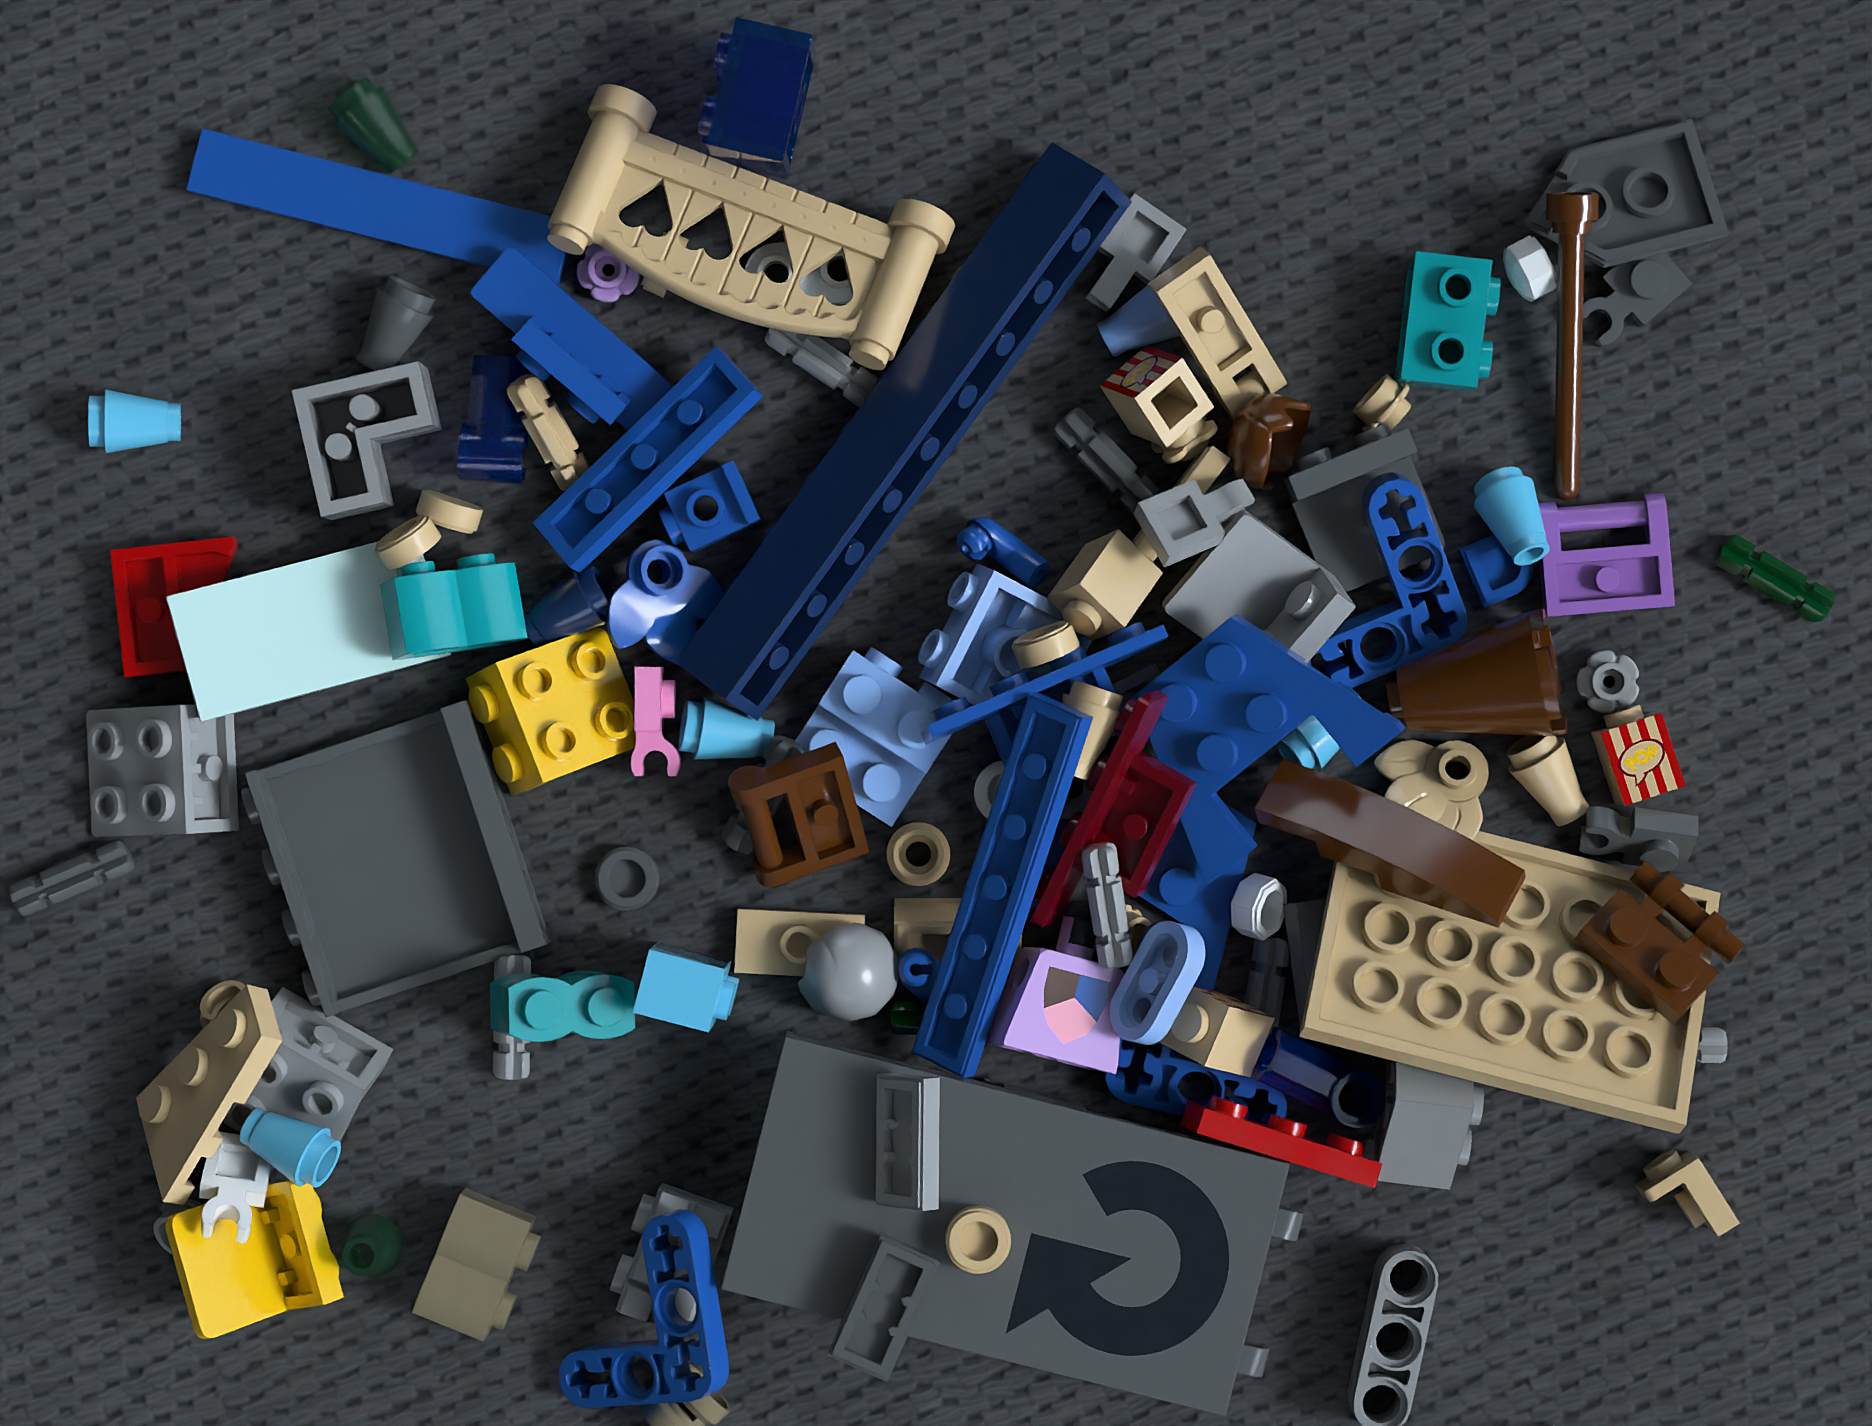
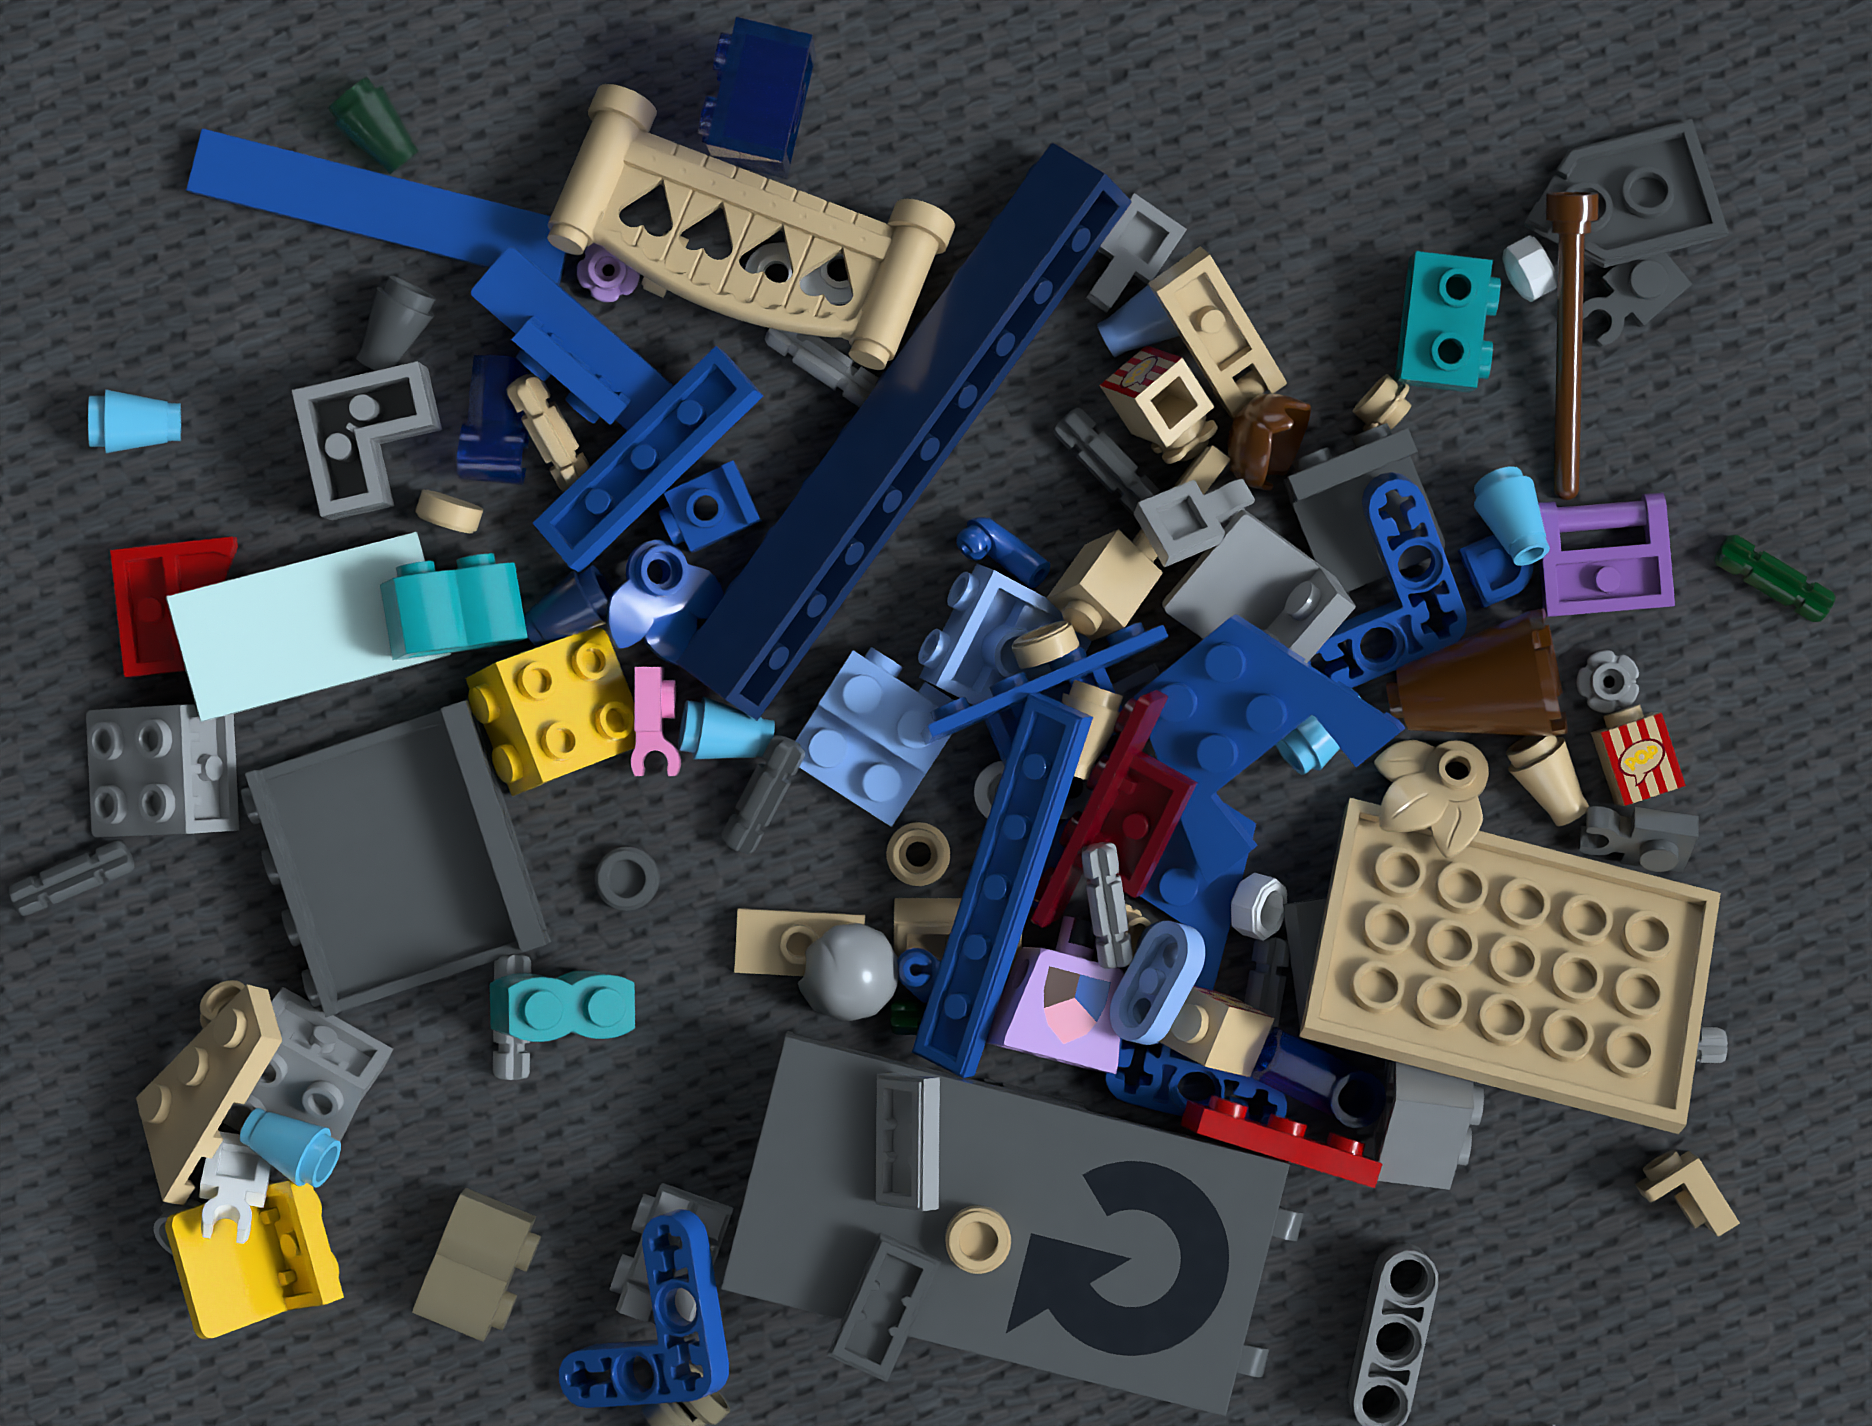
clear green cone [340,1214,404,1278] -> none
tan tile [374,515,441,571] -> none
medium azure brick [633,942,739,1033] -> none
reddish brown plate [728,742,870,887] -> none
reddish brown slope [1255,759,1526,928] -> none
reddish brown plate [1574,861,1745,1025] -> none

